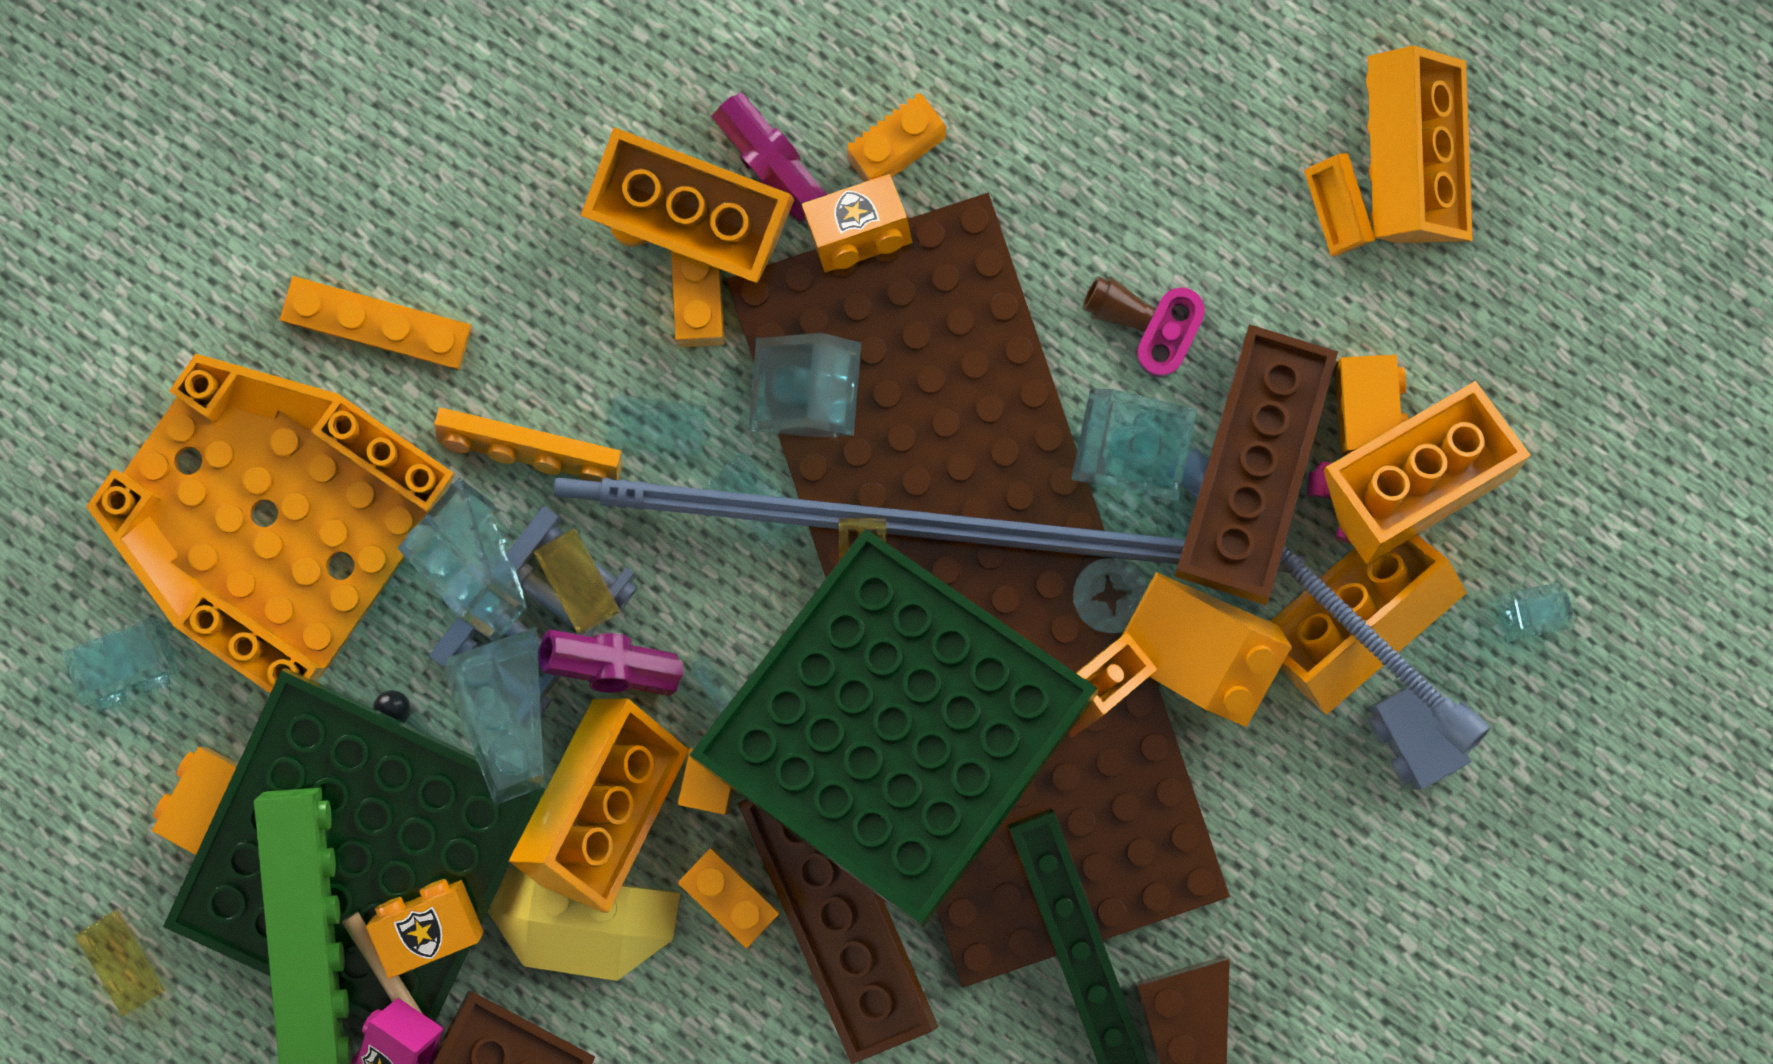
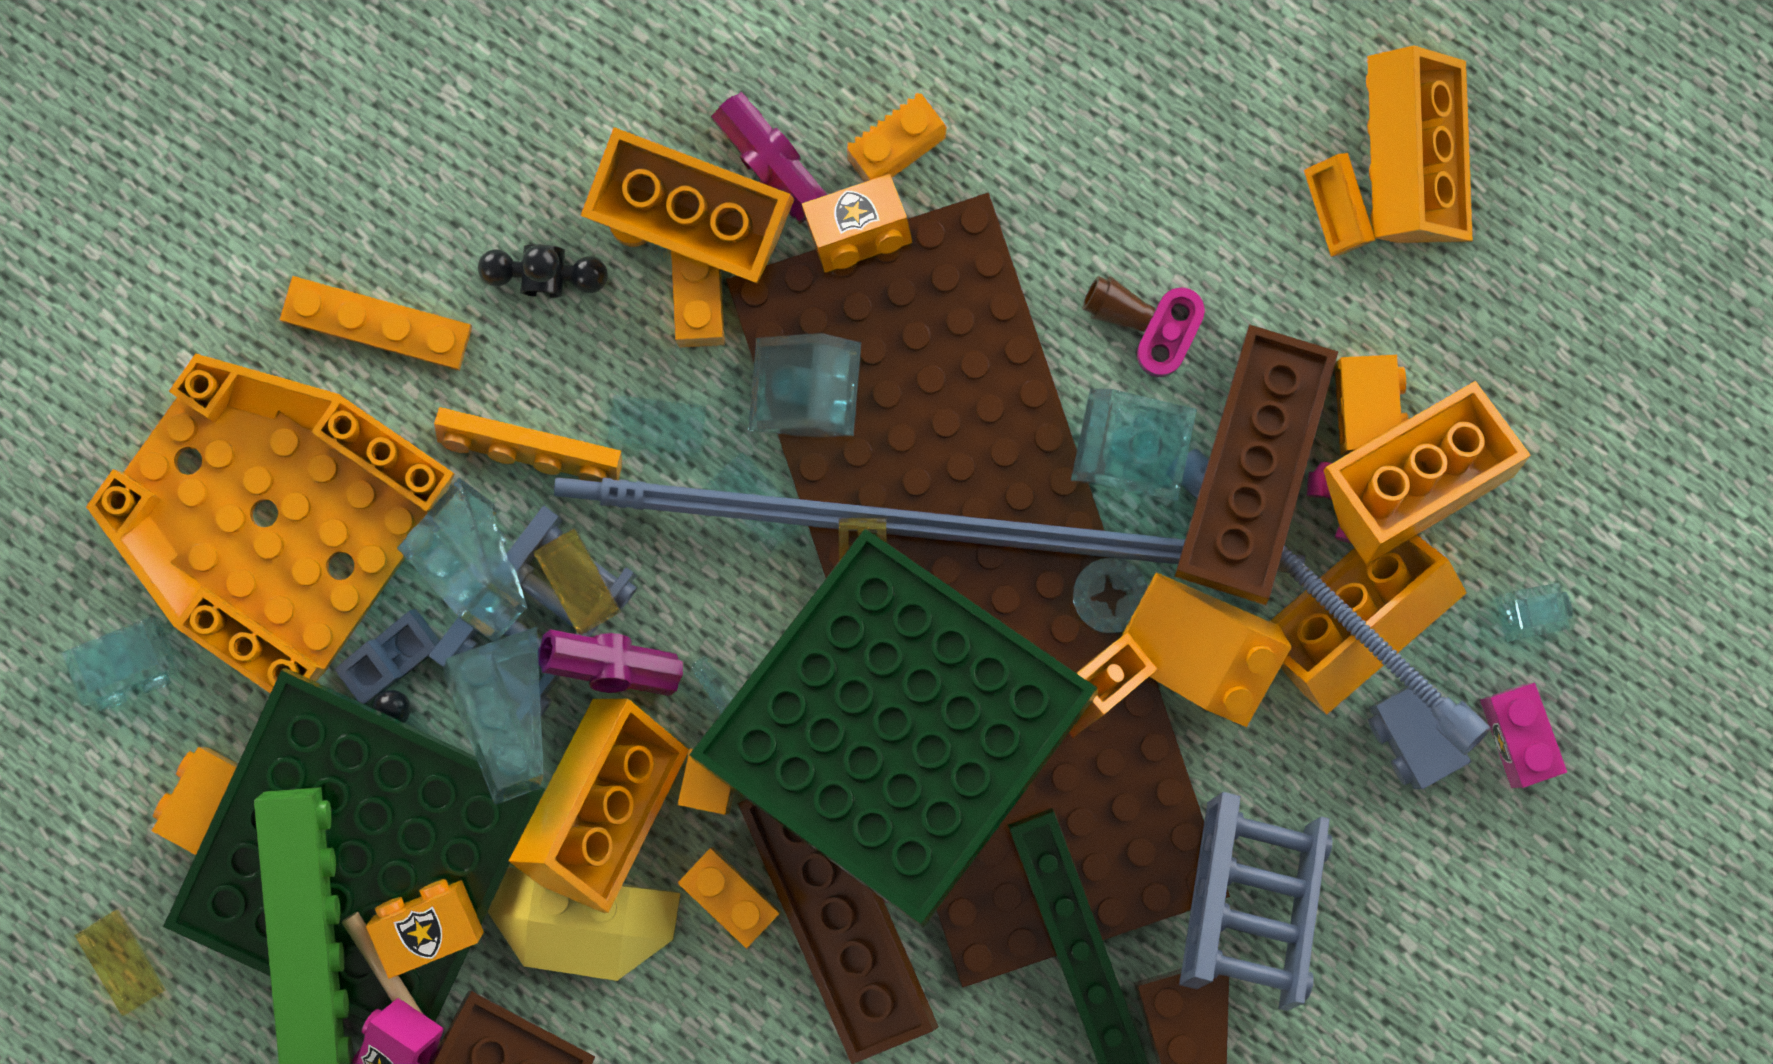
none -> sand blue slope [334,609,440,705]
none -> black piece [478,244,608,298]
none -> sand blue fence [1179,792,1332,1011]
none -> dark pink brick [1479,683,1567,788]

